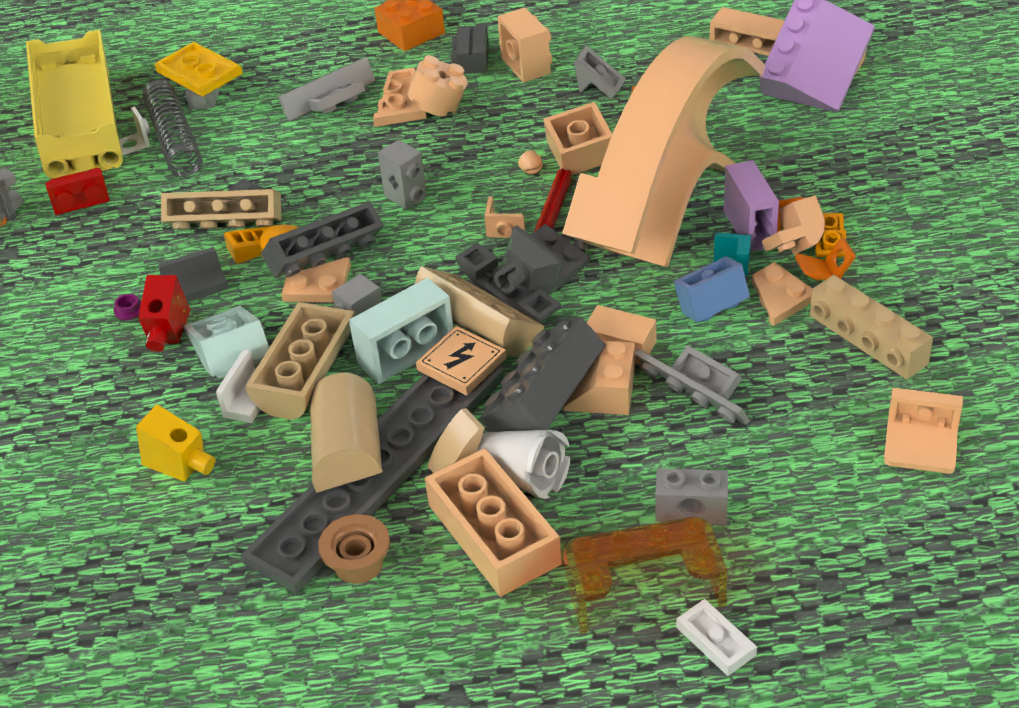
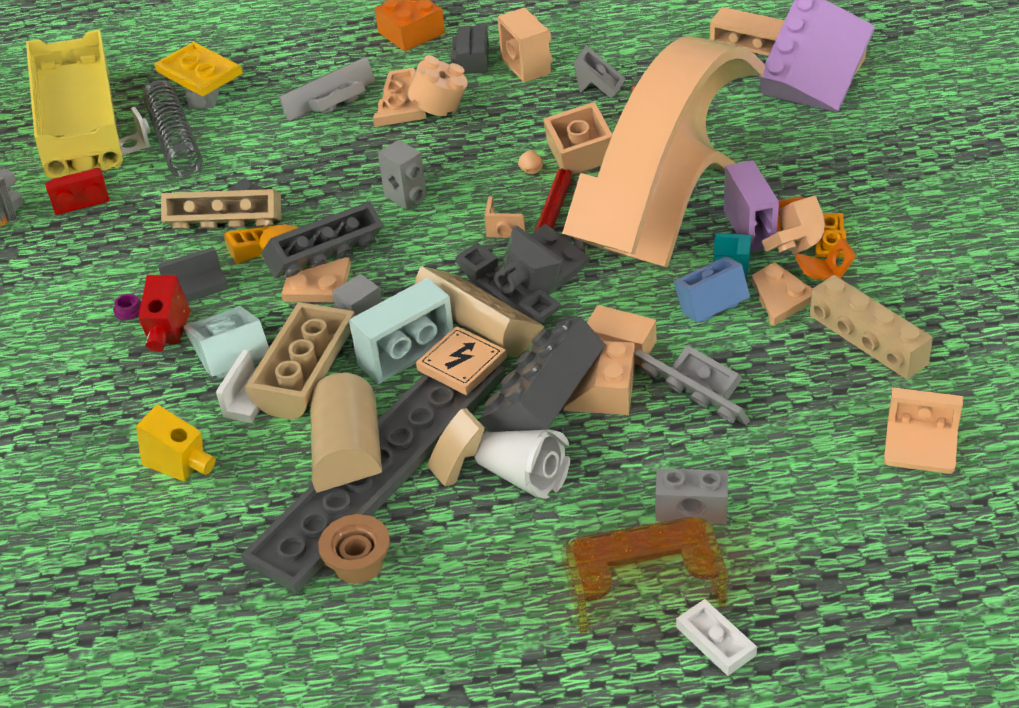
light nougat brick [425,448,562,597] -> none

